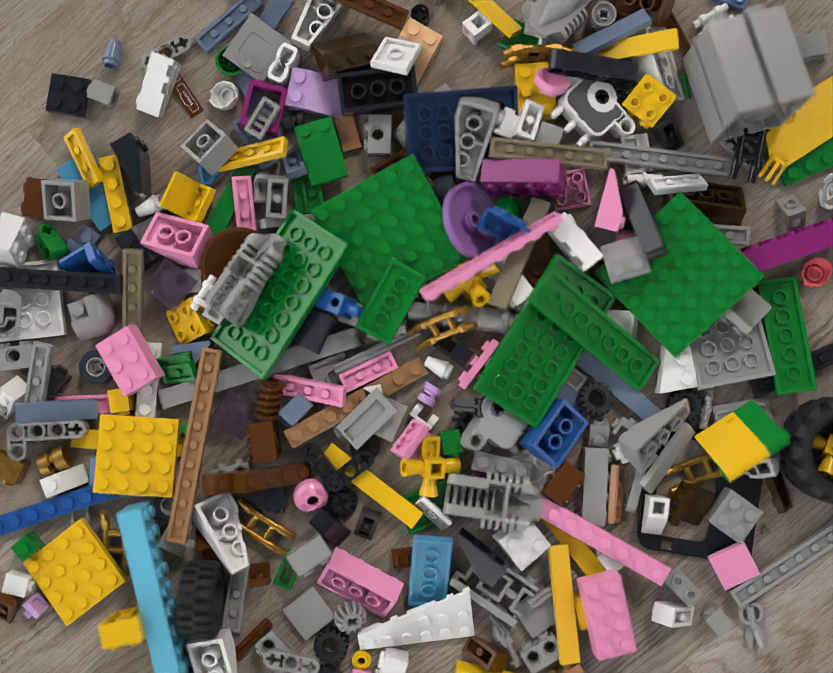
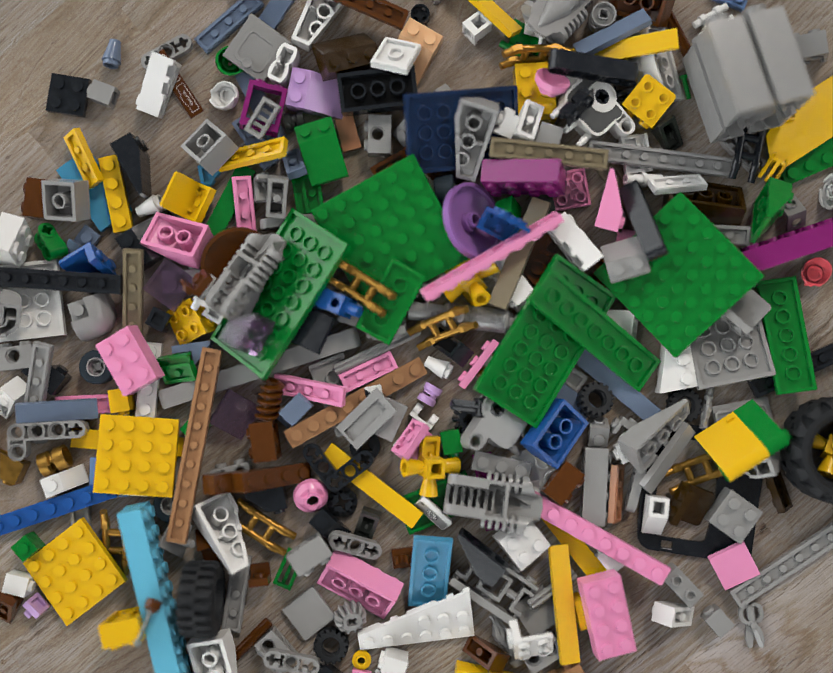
none -> hinge [133,597,163,648]
none -> black panel [145,306,172,333]
none -> reddish brown bracket [180,268,213,297]
none -> clear purple slope [219,313,276,356]
none -> pearl gold piece [328,260,396,317]
none -> light grey beam [328,530,382,560]
none -> white bracket [506,619,553,660]
none -> black hinge [558,87,595,127]
none -> green slope [750,177,794,244]

